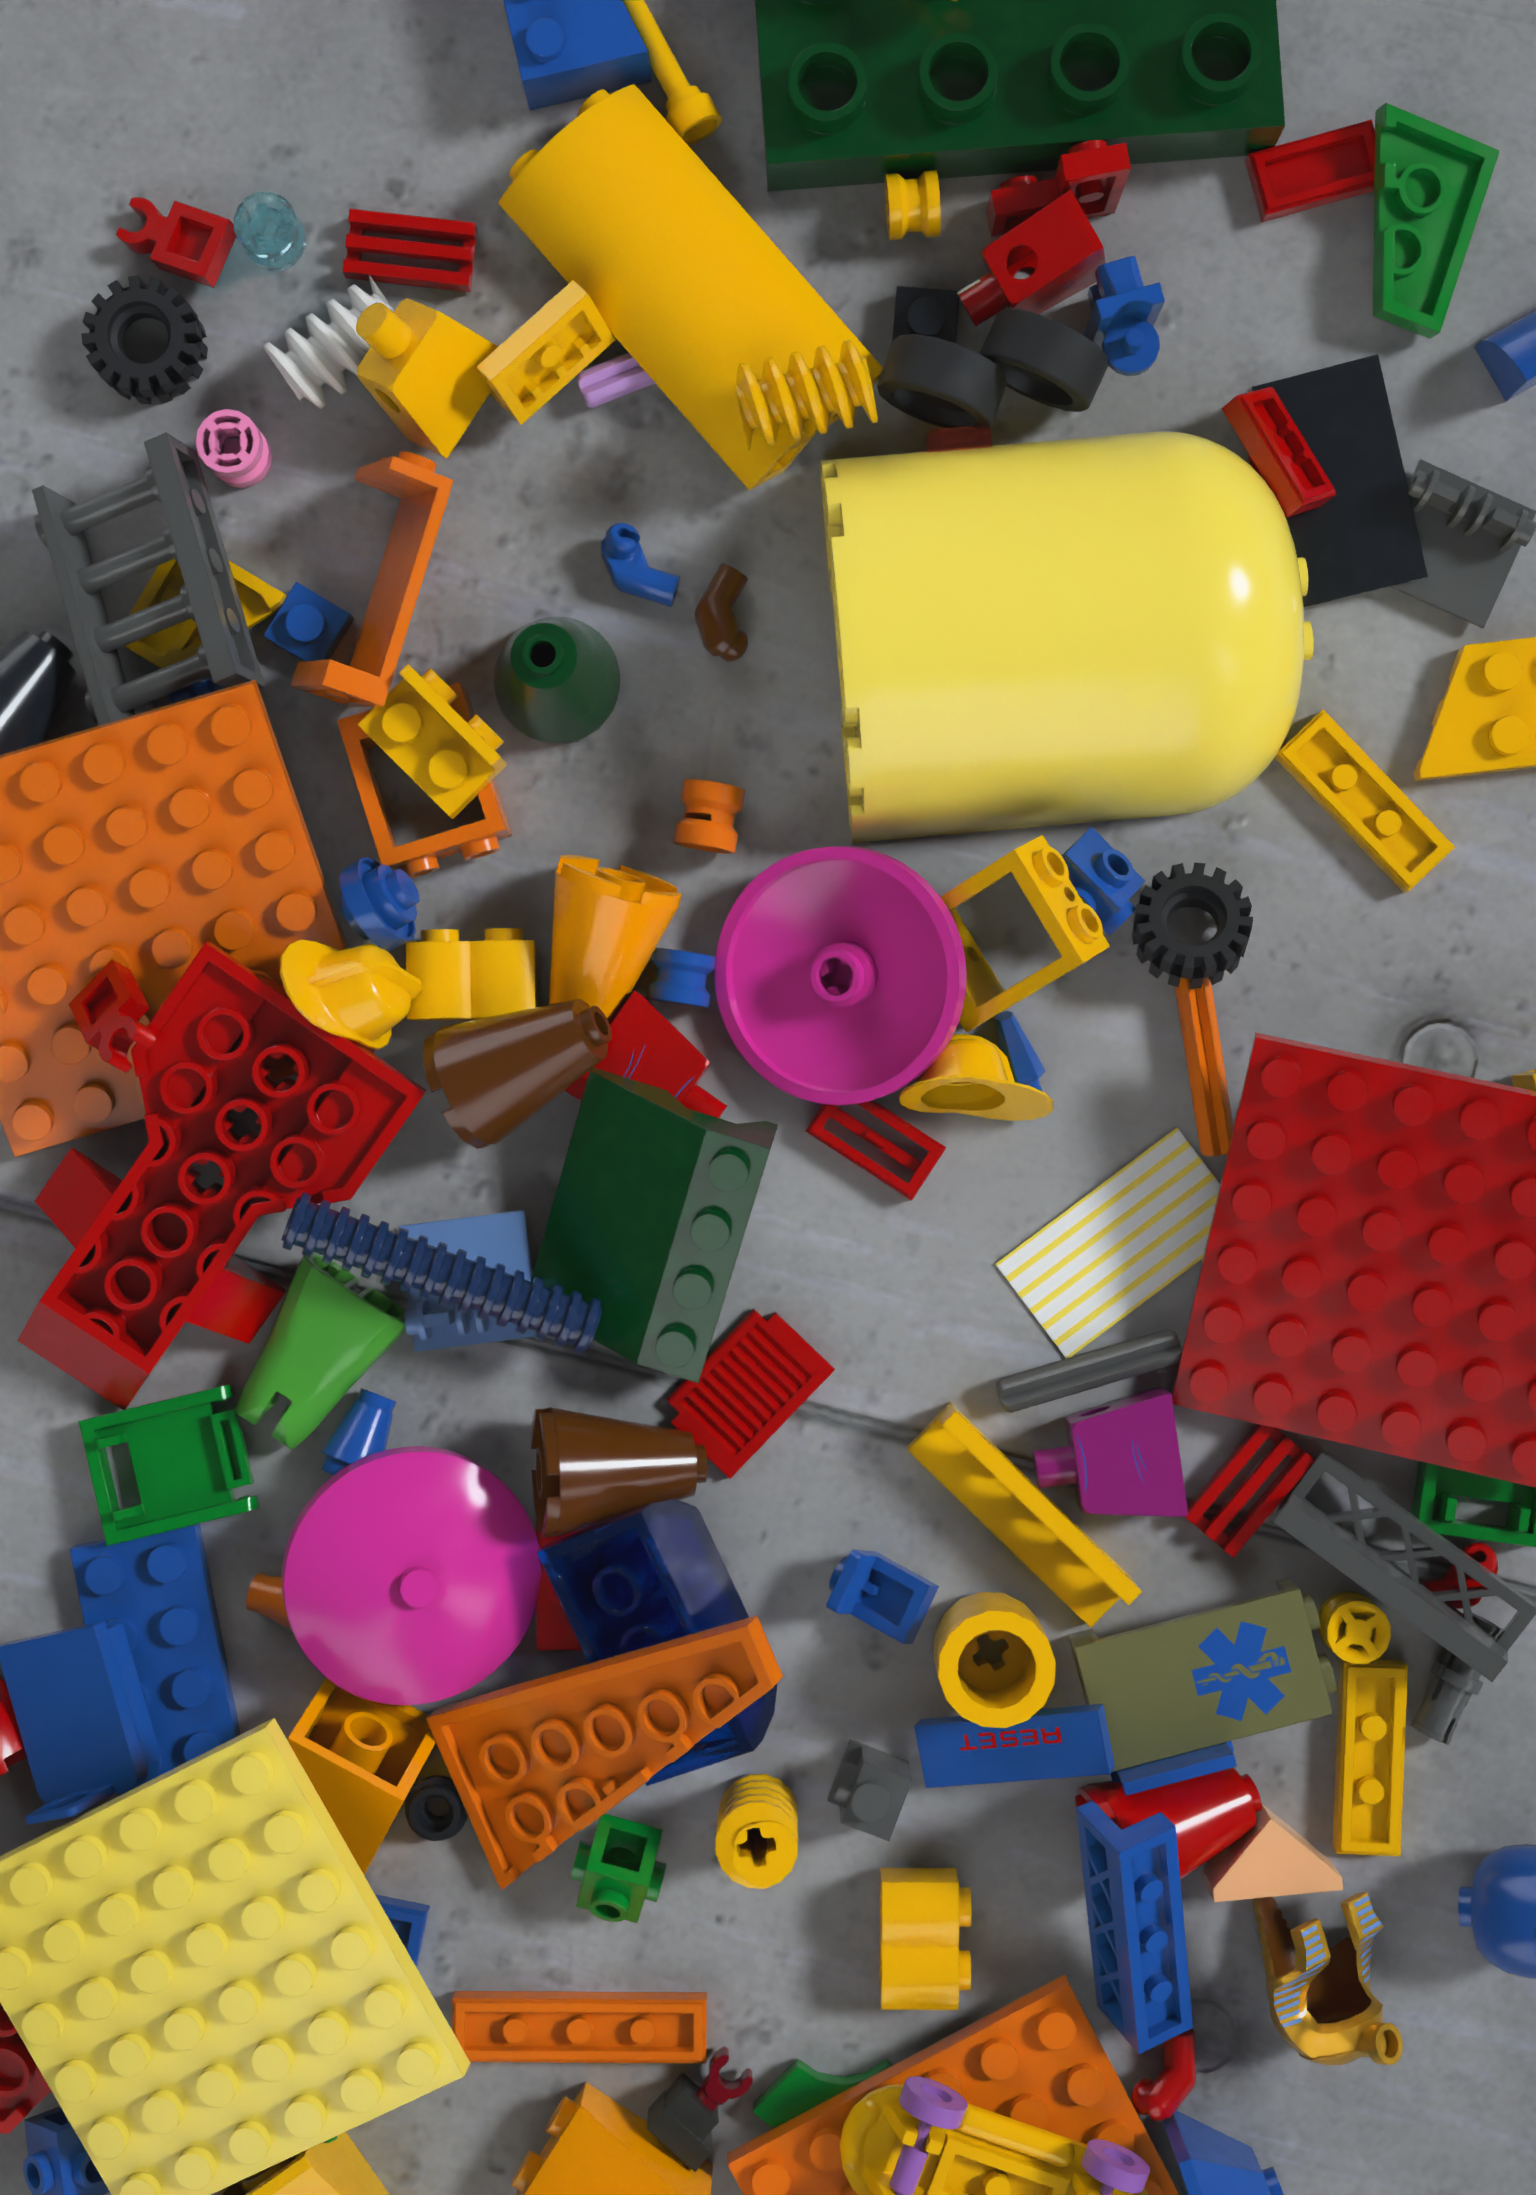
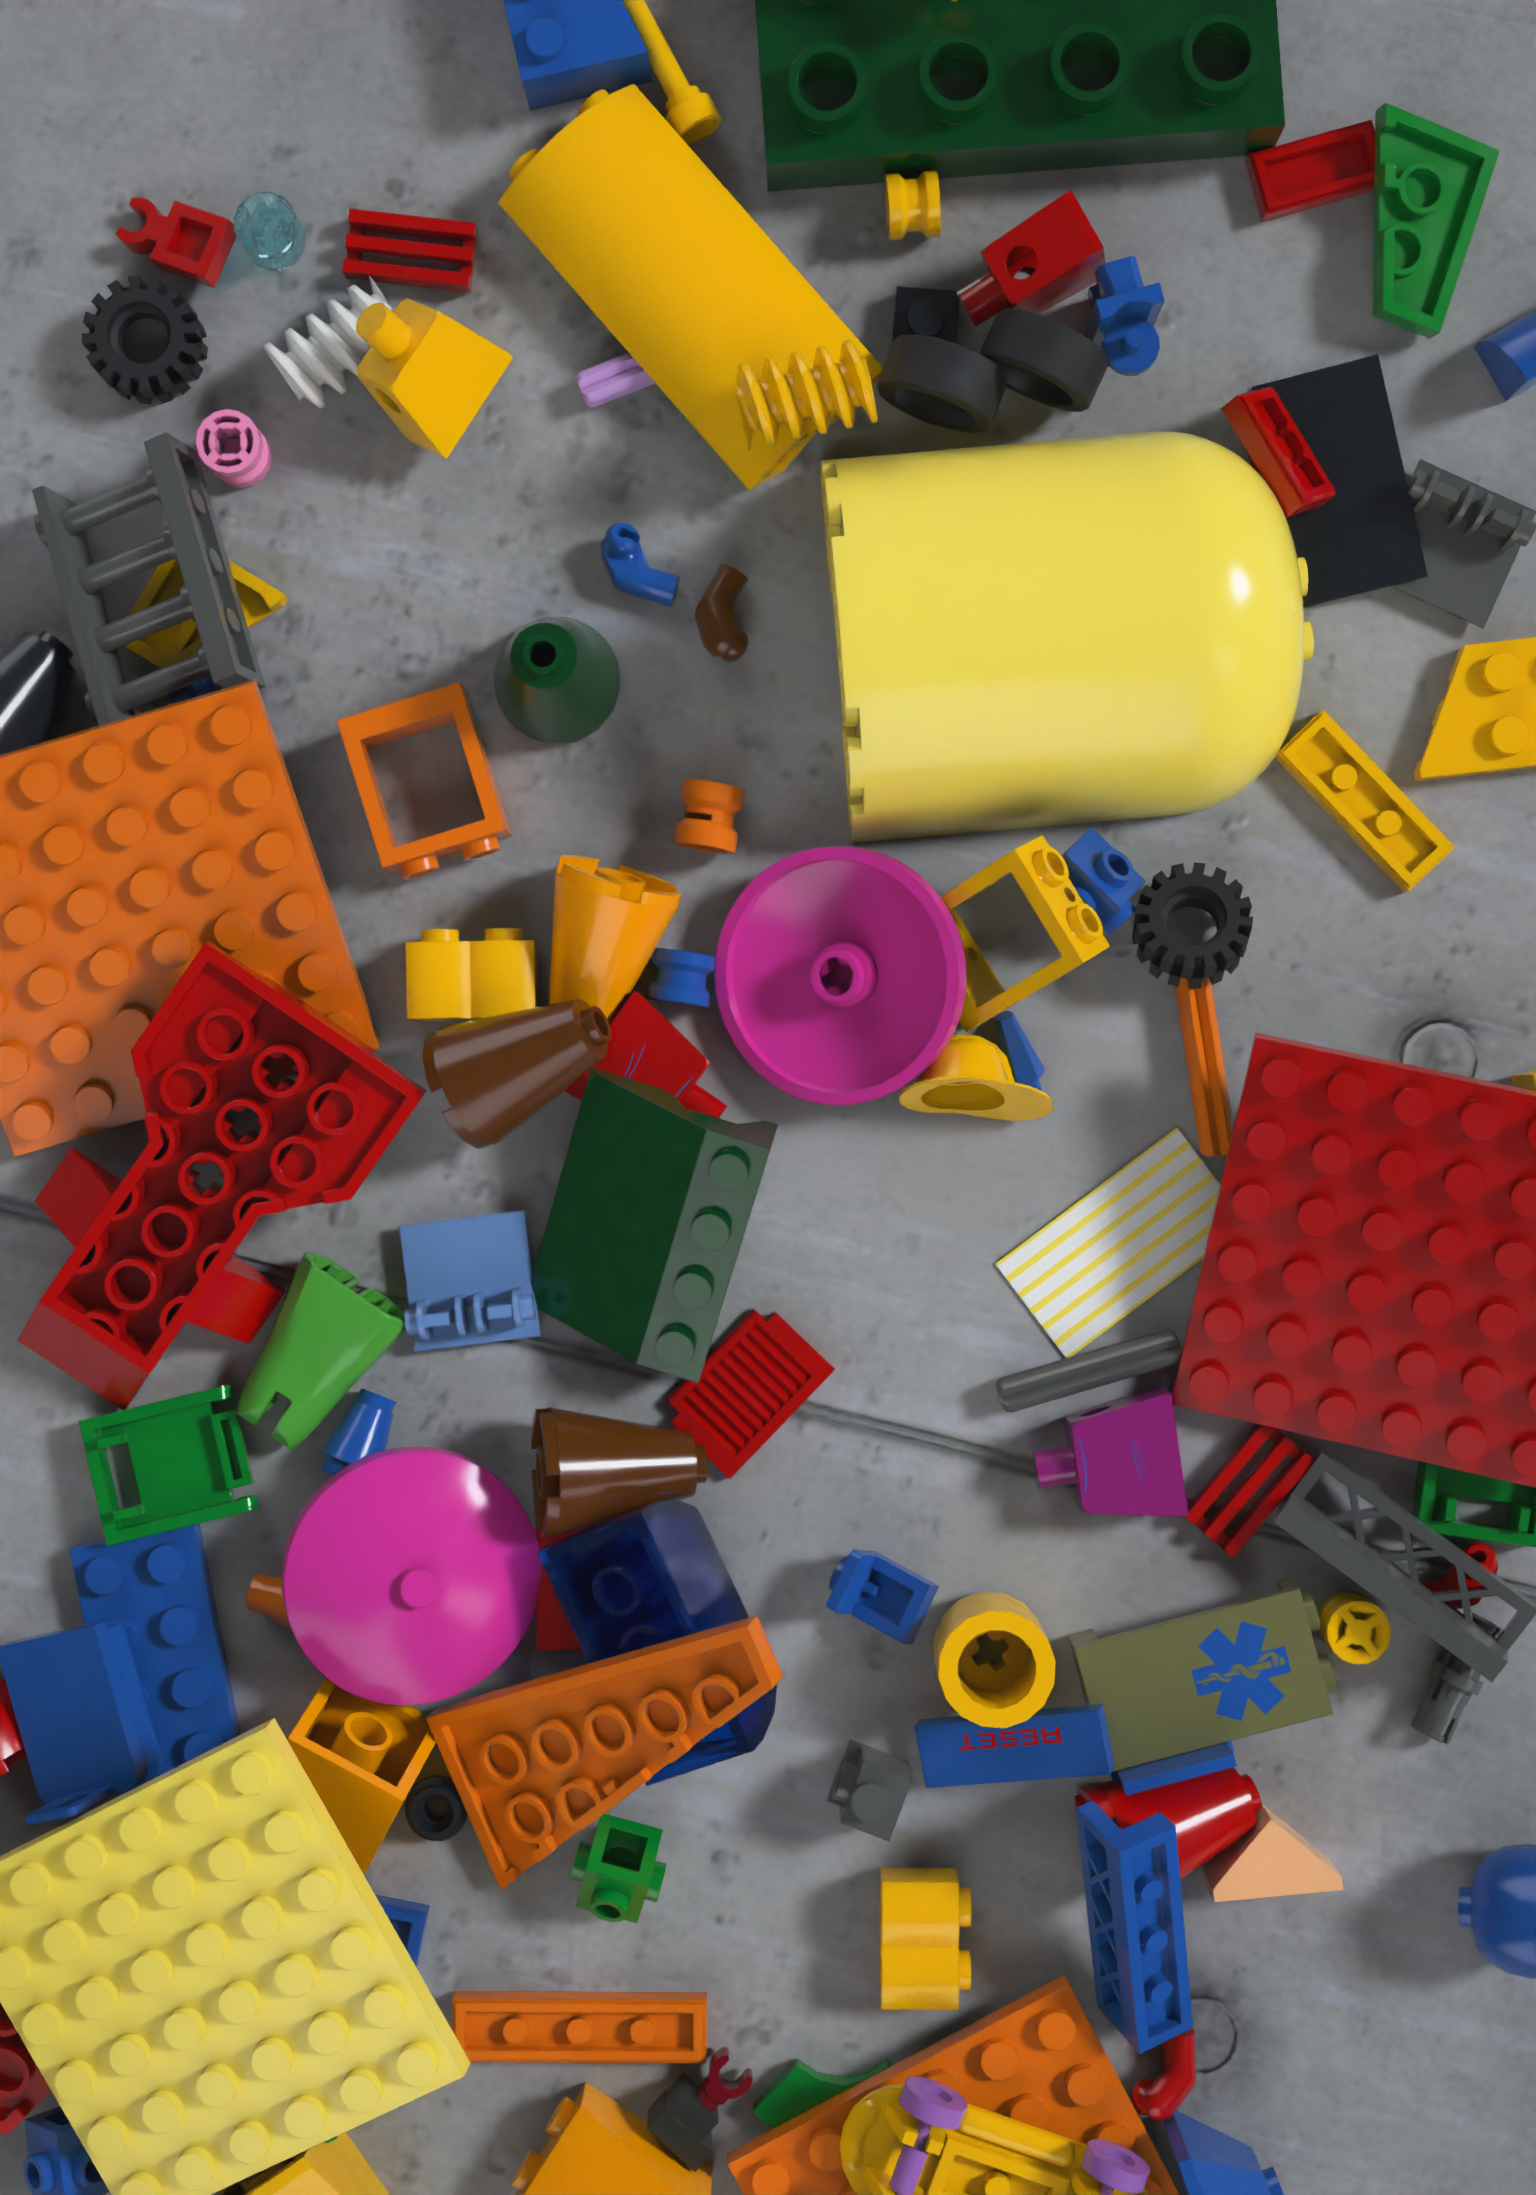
red plate [68,959,155,1073] -> none
blue plate [263,582,354,662] -> none
yellow piece [280,939,422,1050] -> none
dark blue piece [281,1192,602,1355] -> none
orange panel [290,451,454,708] -> none
blue plate [339,857,420,951] -> none
yellow bracket [357,664,507,819] -> none
yellow bracket [477,280,616,425] -> none
yellow piece [715,1774,798,1889] -> none
red tile [805,1100,946,1201] -> none
yellow fence [907,1402,1142,1628] -> none
clear red tile [923,426,992,453] -> none
red plate [986,140,1131,237] -> none
piece [1253,1892,1403,2065] -> none
yellow tile [1332,1658,1408,1856] -> none

